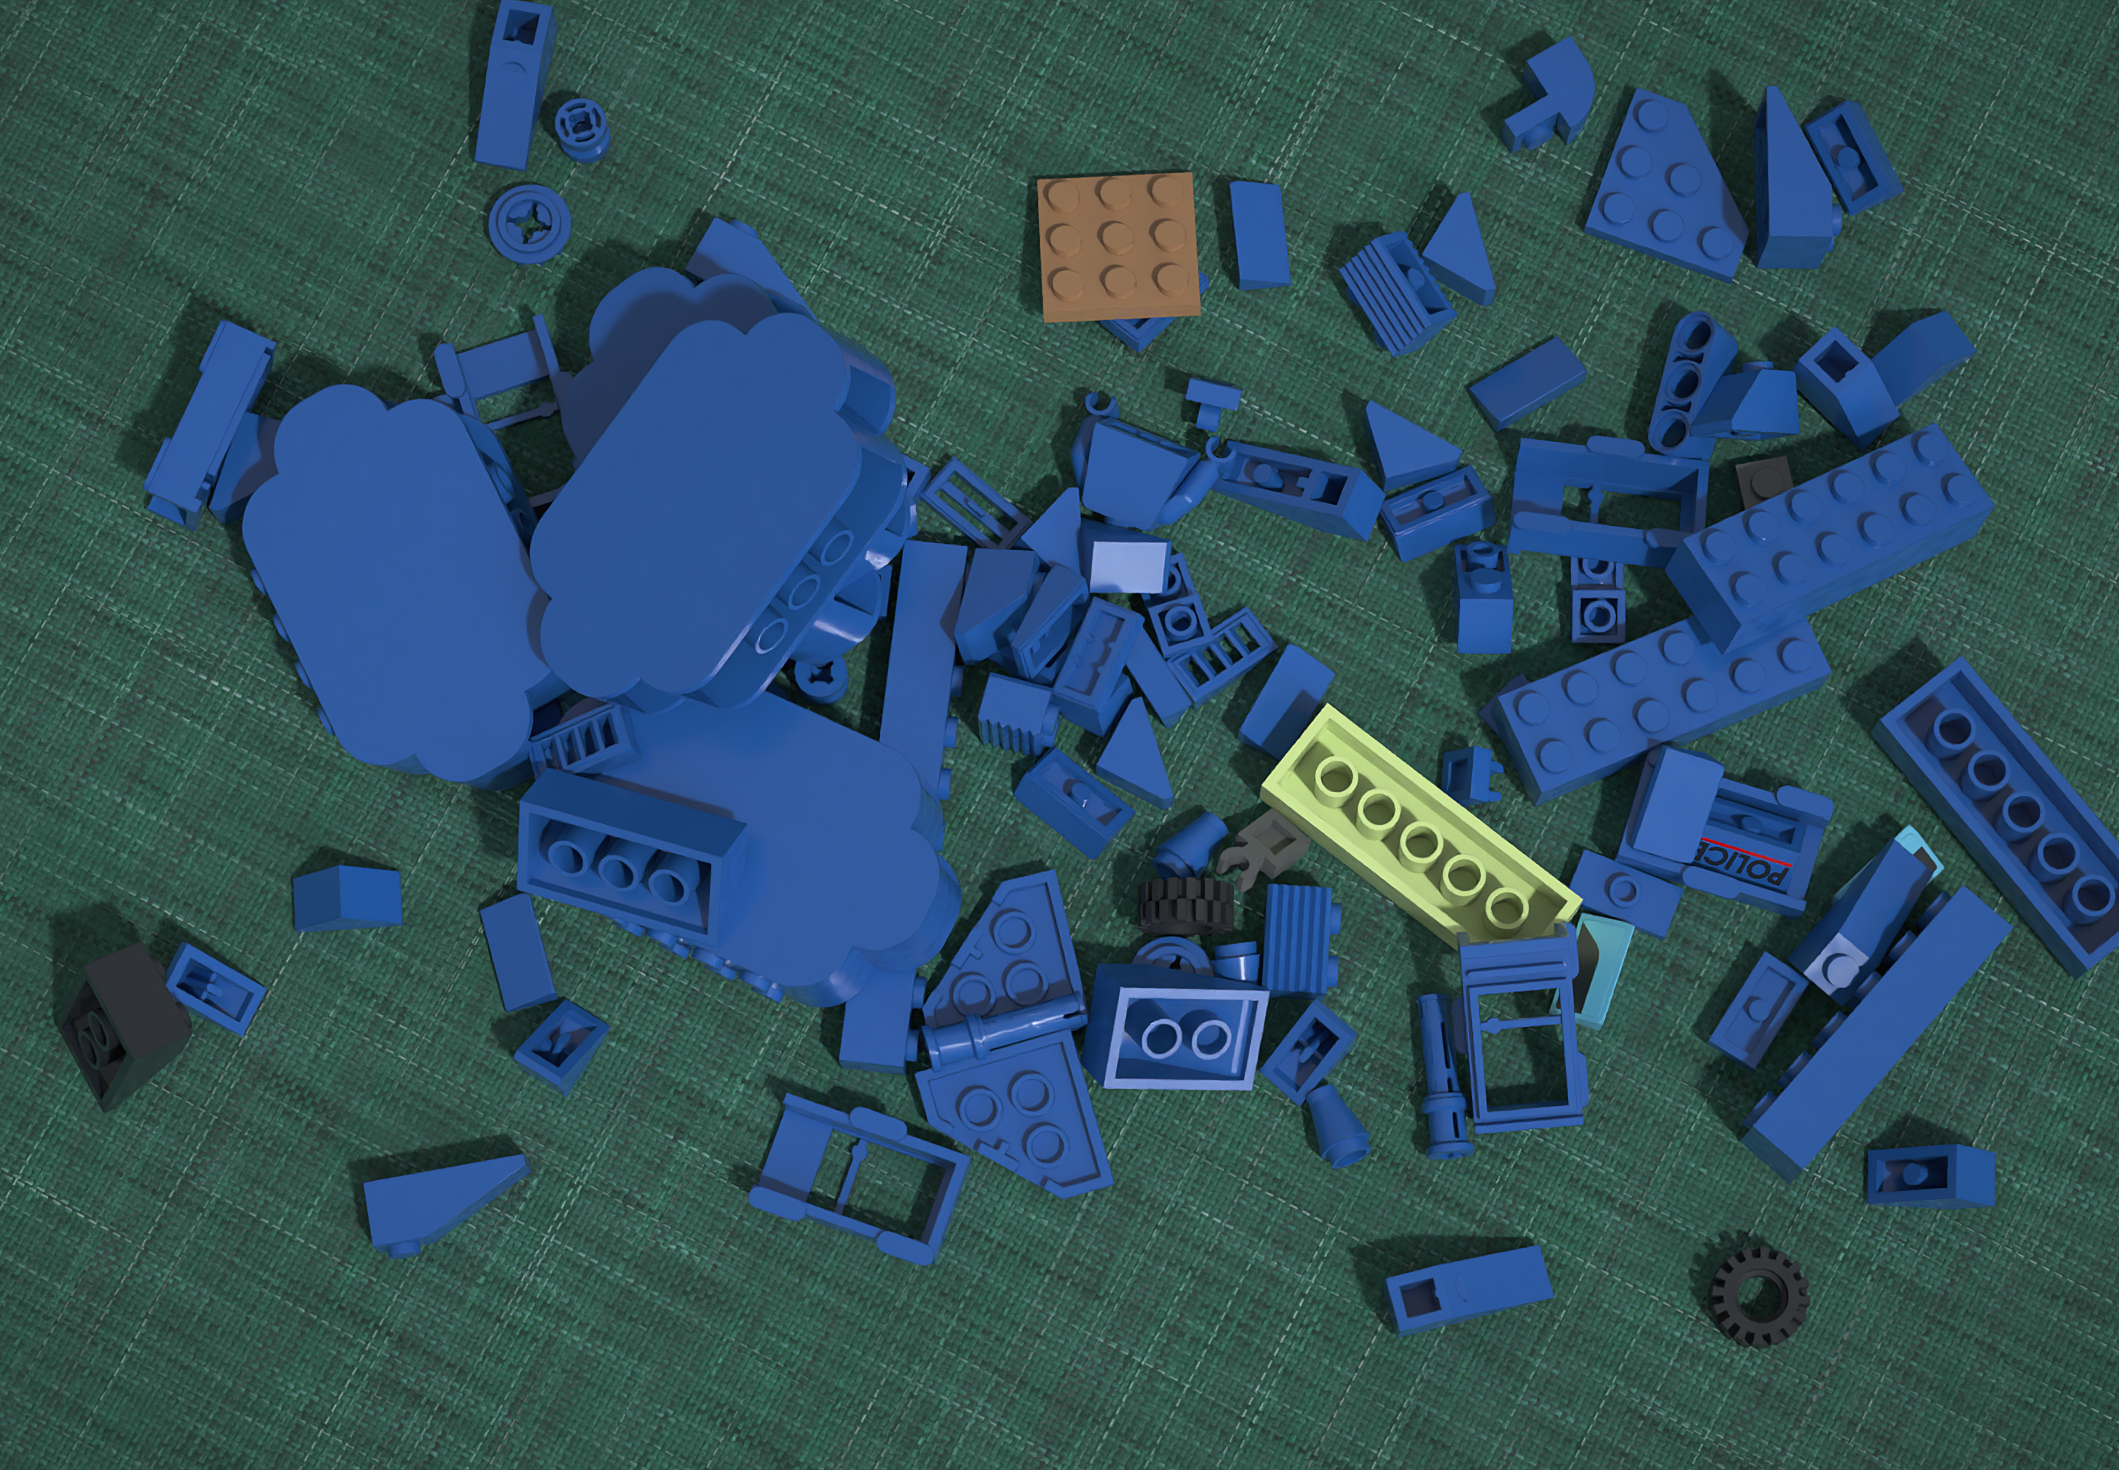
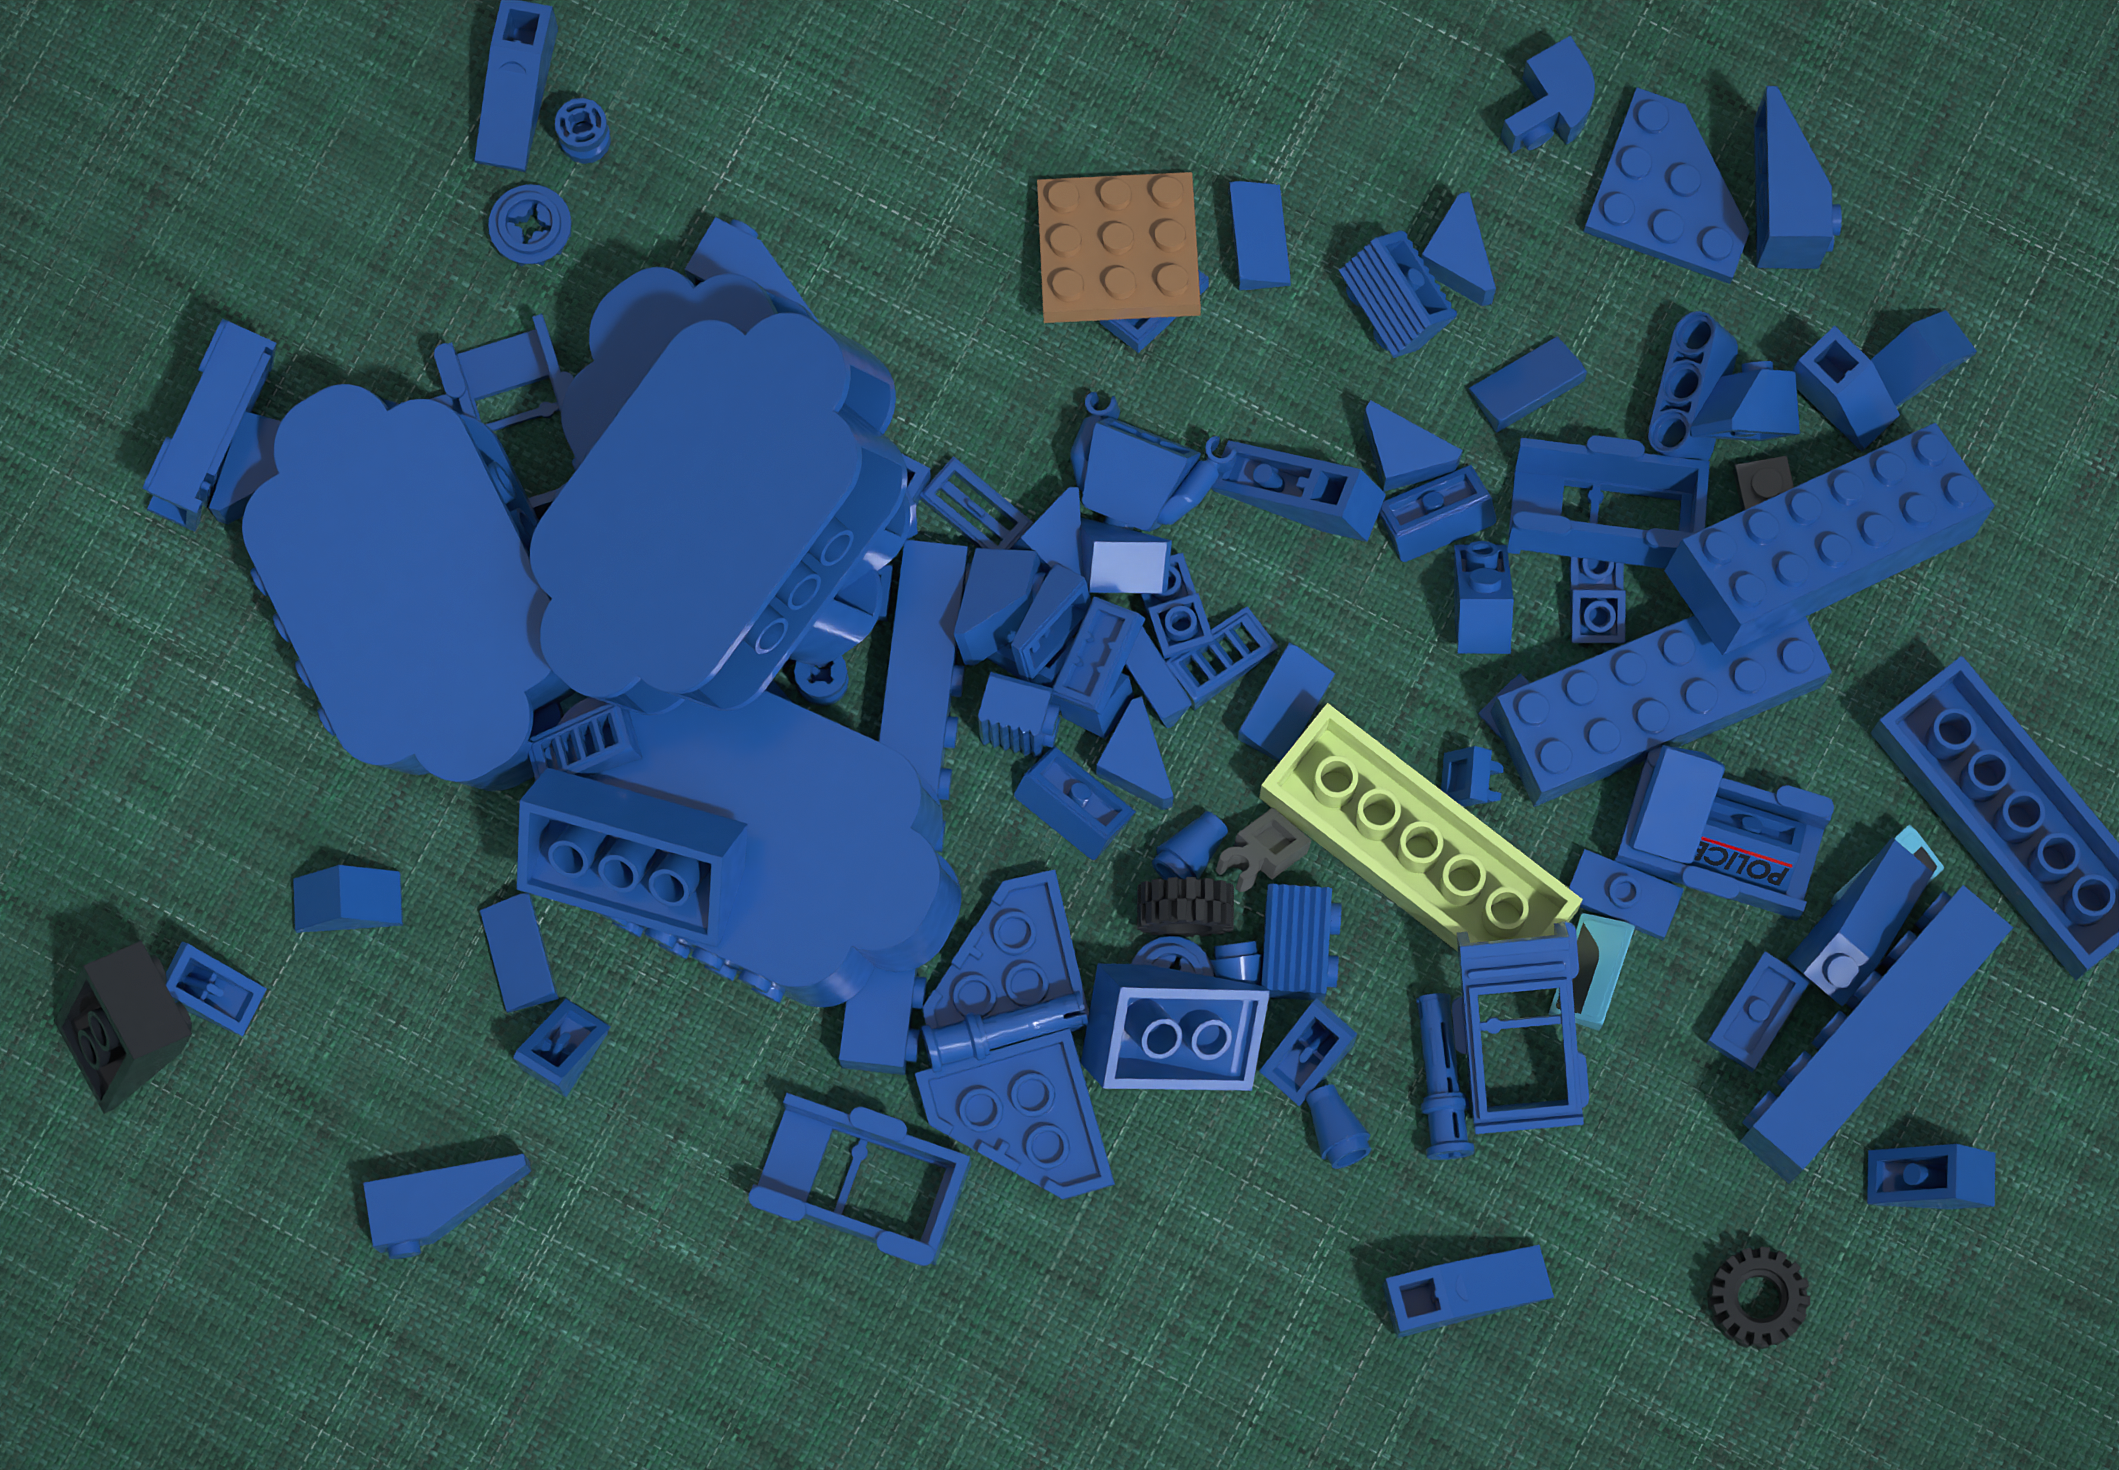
blue tile [1186,376,1244,432] -> none
blue slope [1803,100,1904,216] -> none

